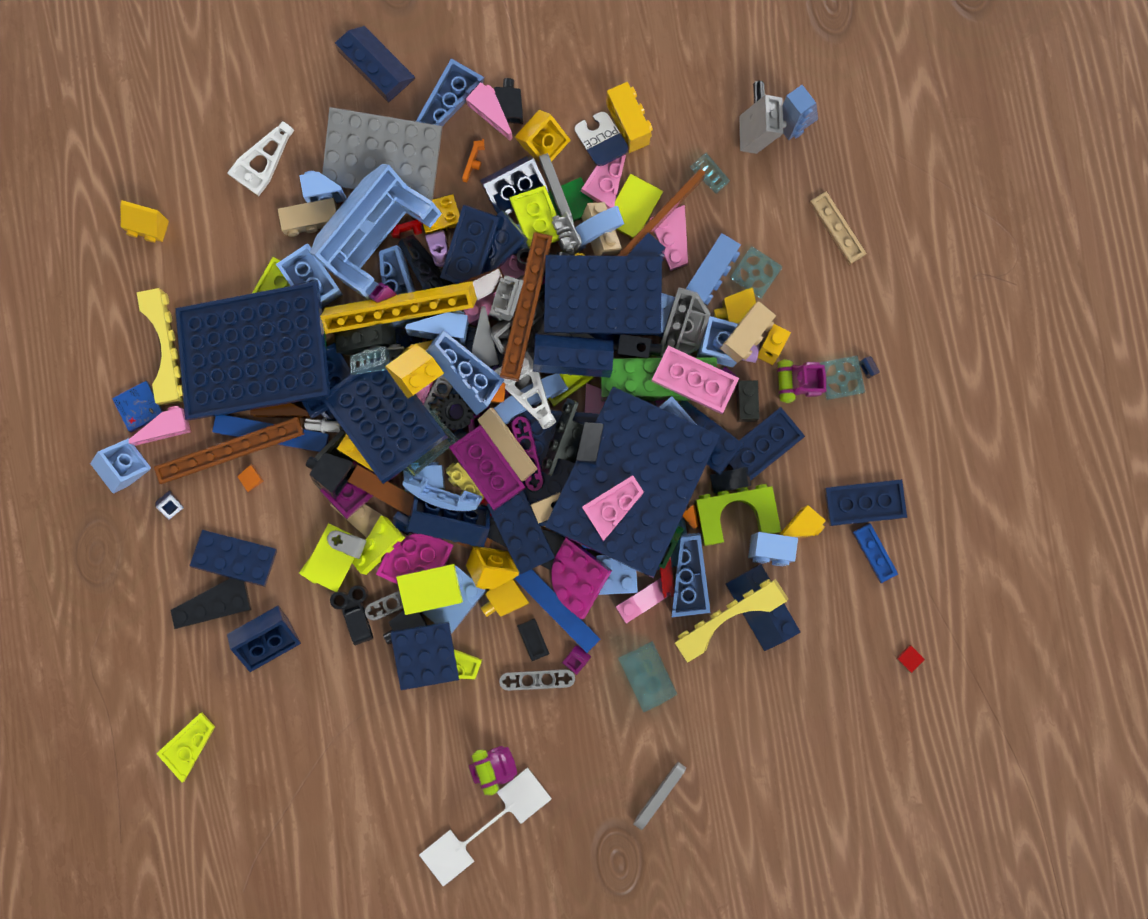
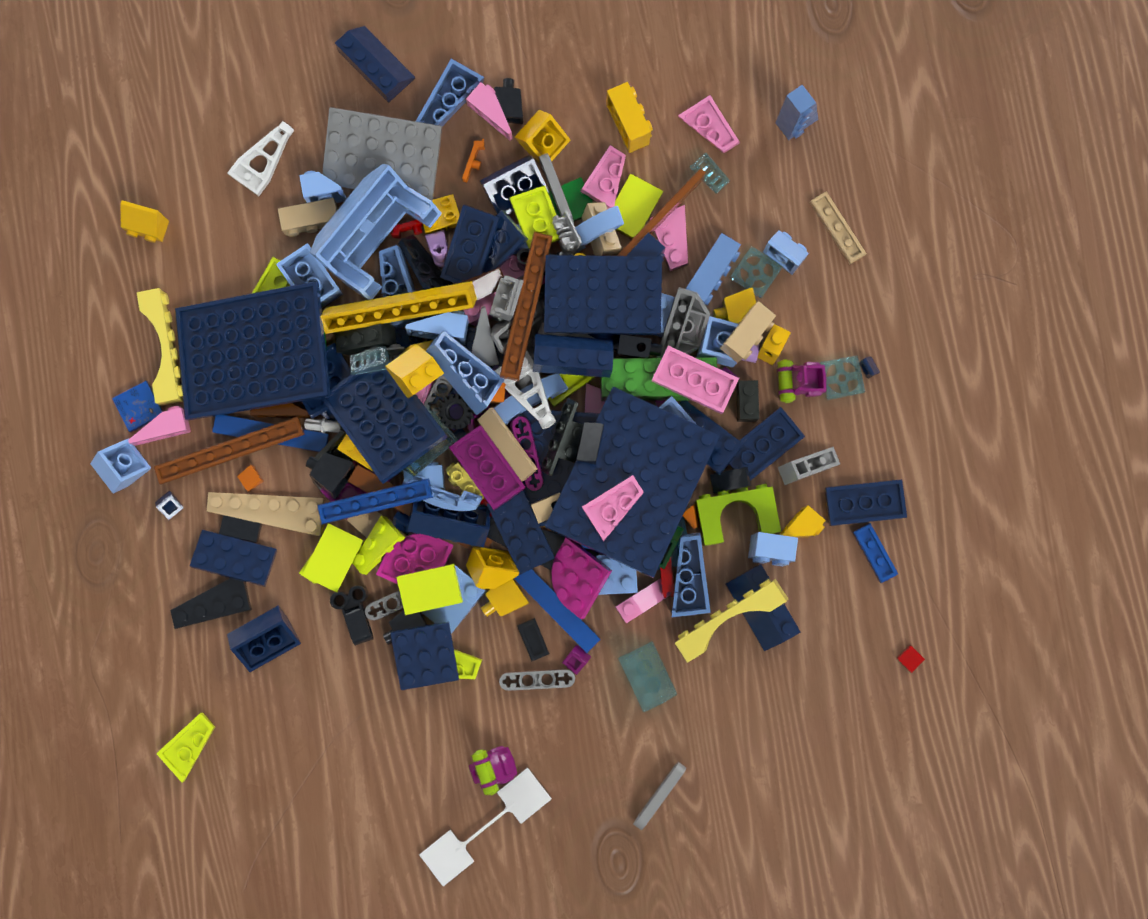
light grey piece [327,530,367,559] -> none
magenta slope [369,282,397,303] -> none
piece [575,112,628,166] -> none
light grey piece [739,81,787,154] -> none
none -> tan wing [207,492,324,537]
none -> black tile [219,515,262,543]
none -> blue tile [317,478,434,524]
none -> bright pink wing [678,95,740,153]
none -> light blue slope [763,230,809,275]
none -> light grey slope [778,447,840,485]

